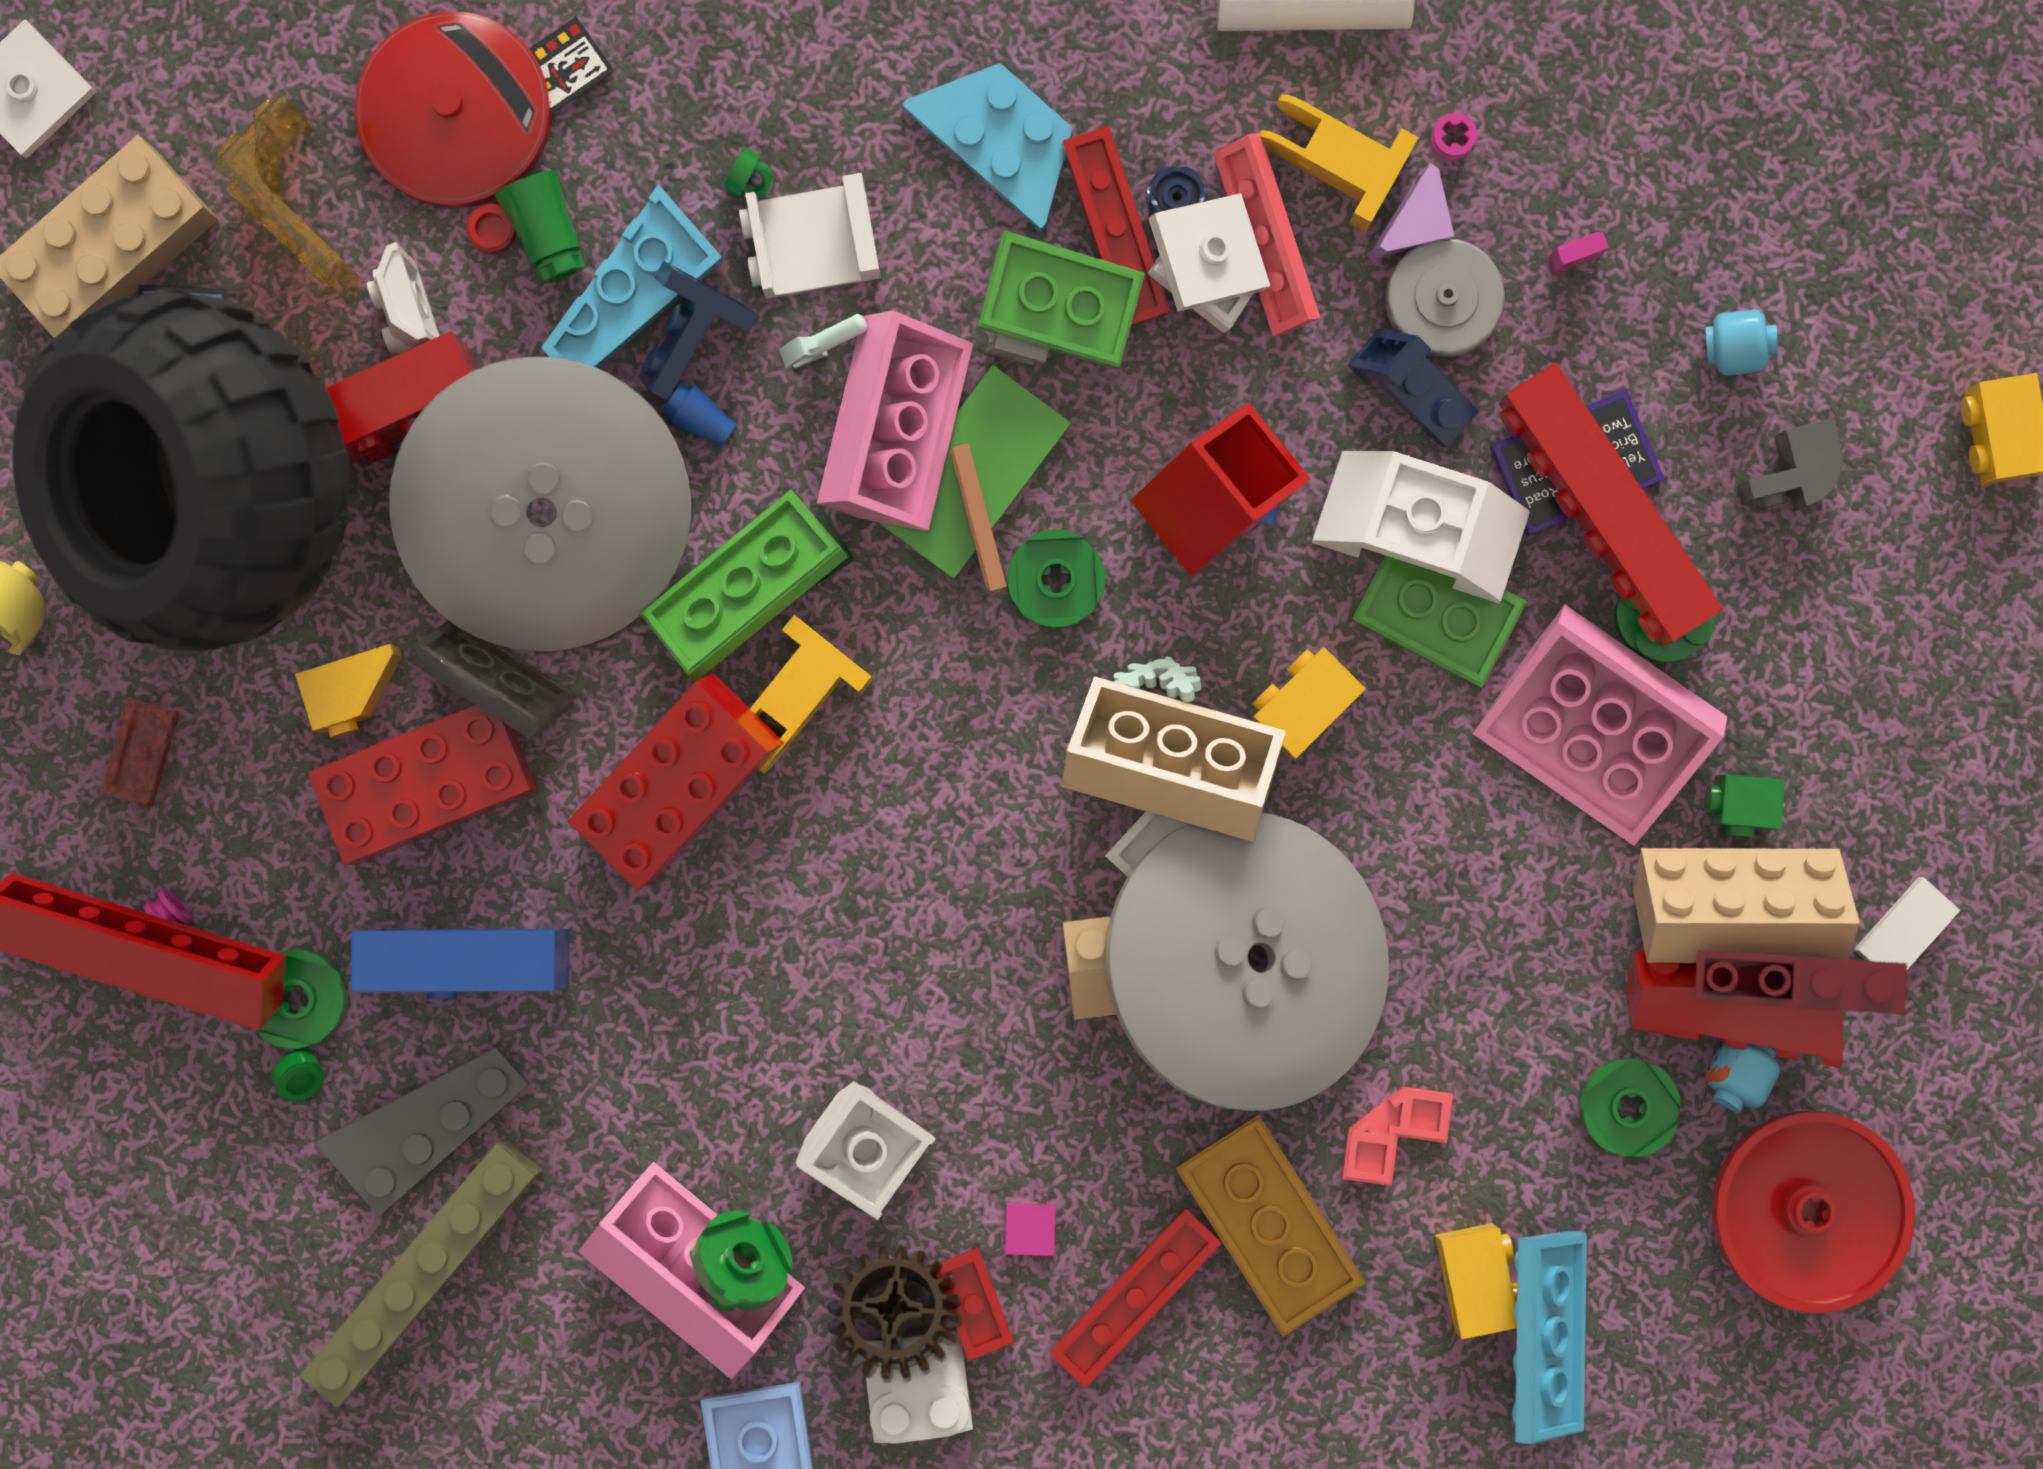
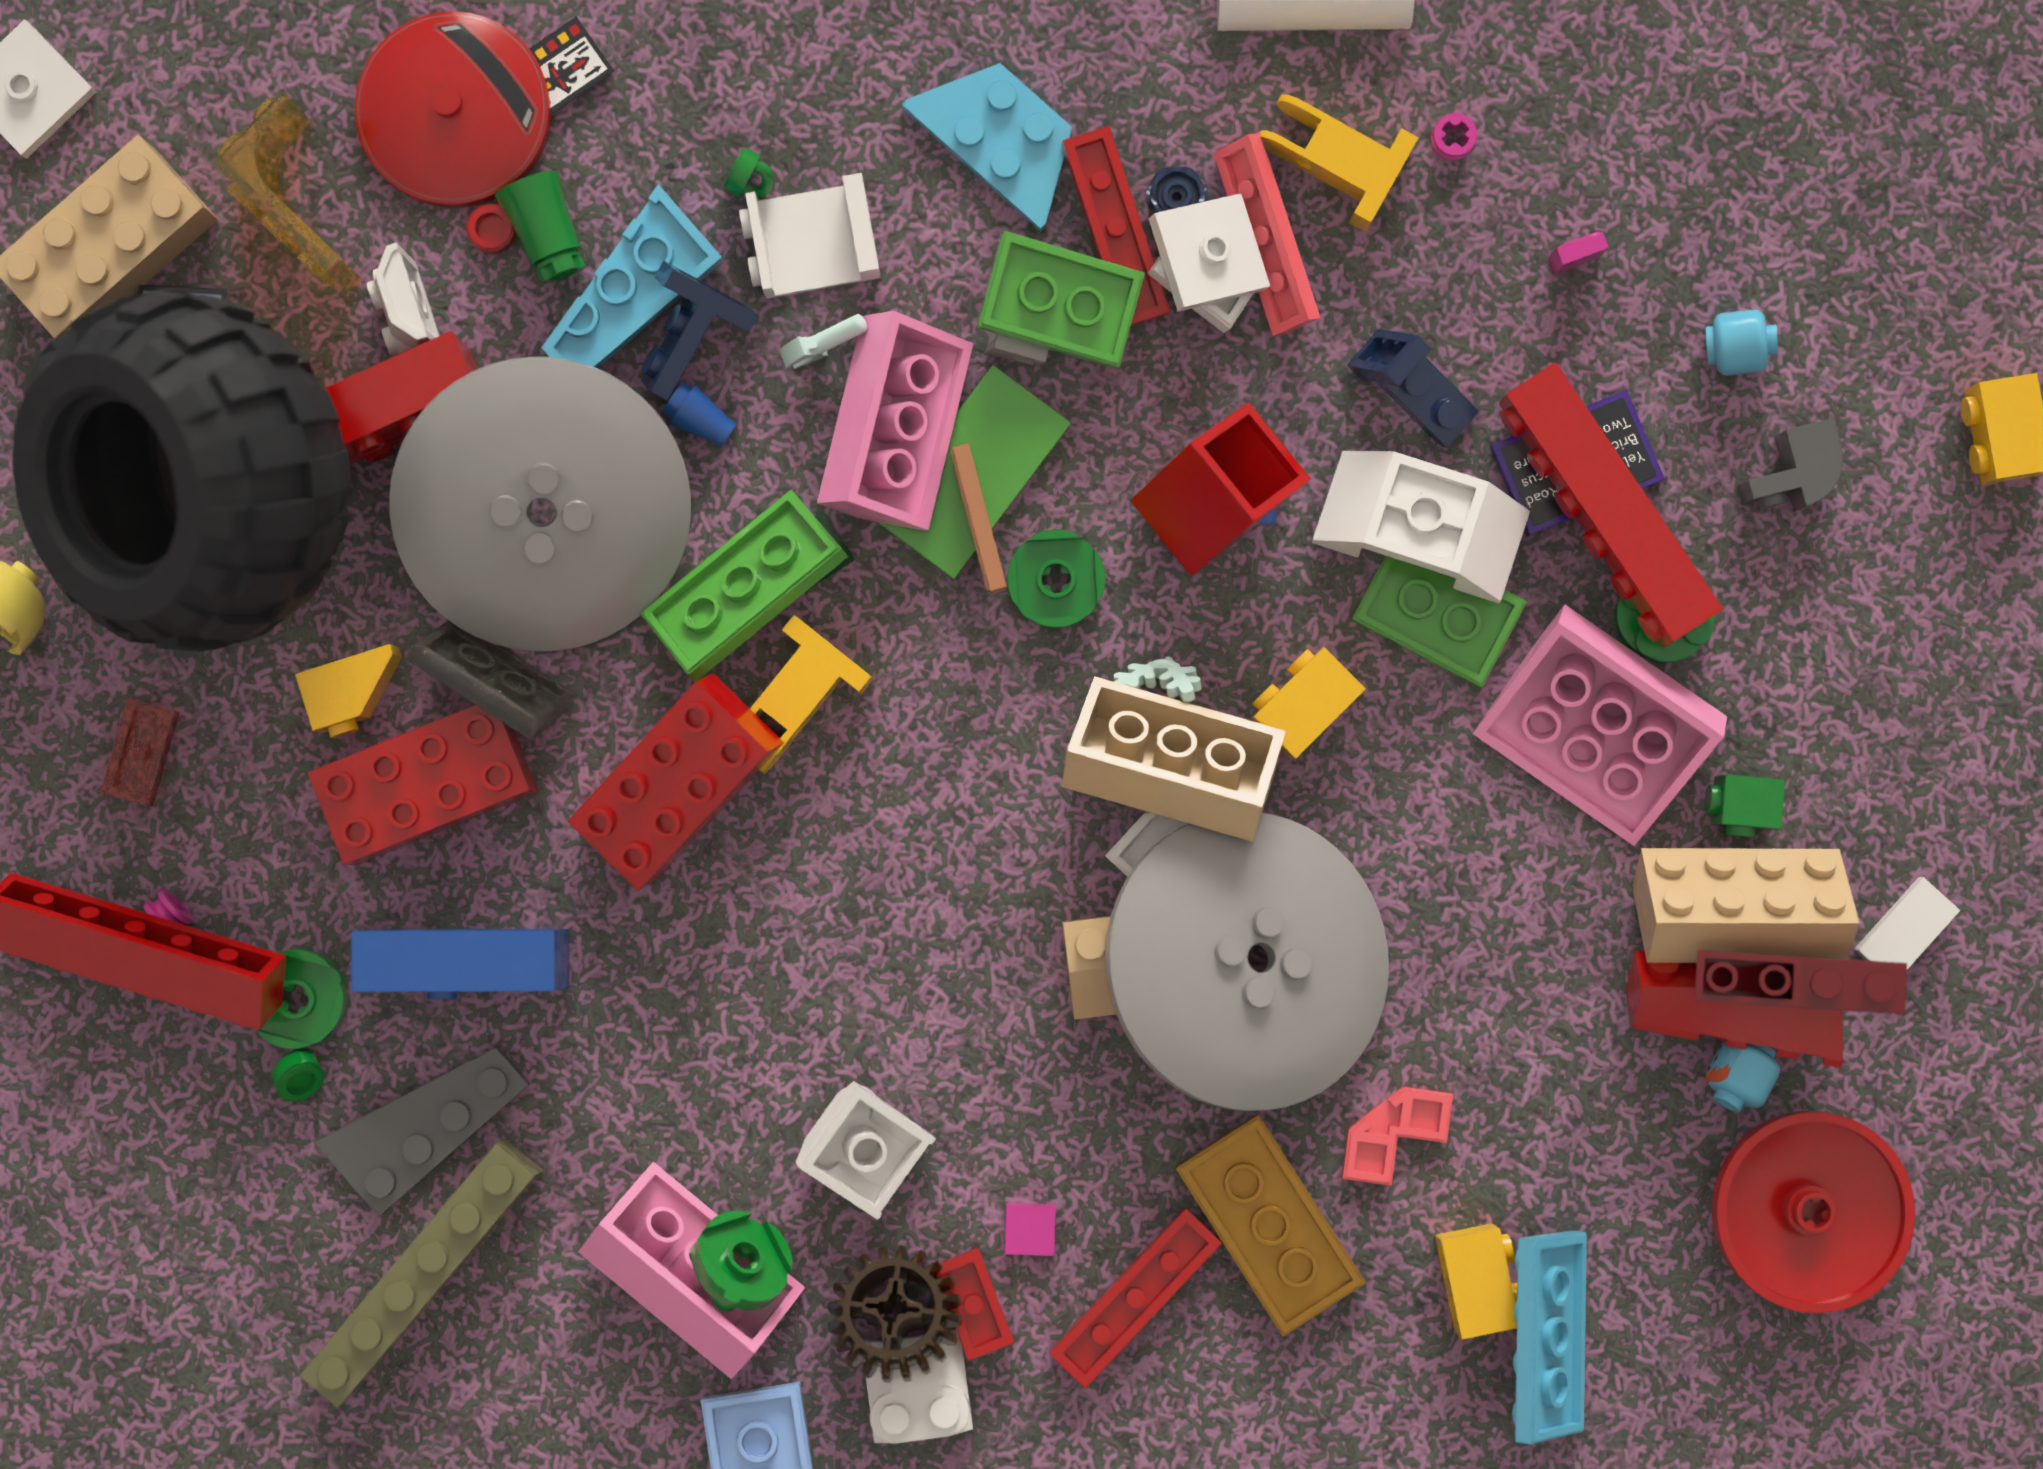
lavender slope [1370,163,1454,258] -> none
light grey wheel [1385,238,1505,358] -> none
green plate [1578,1057,1681,1157] -> none

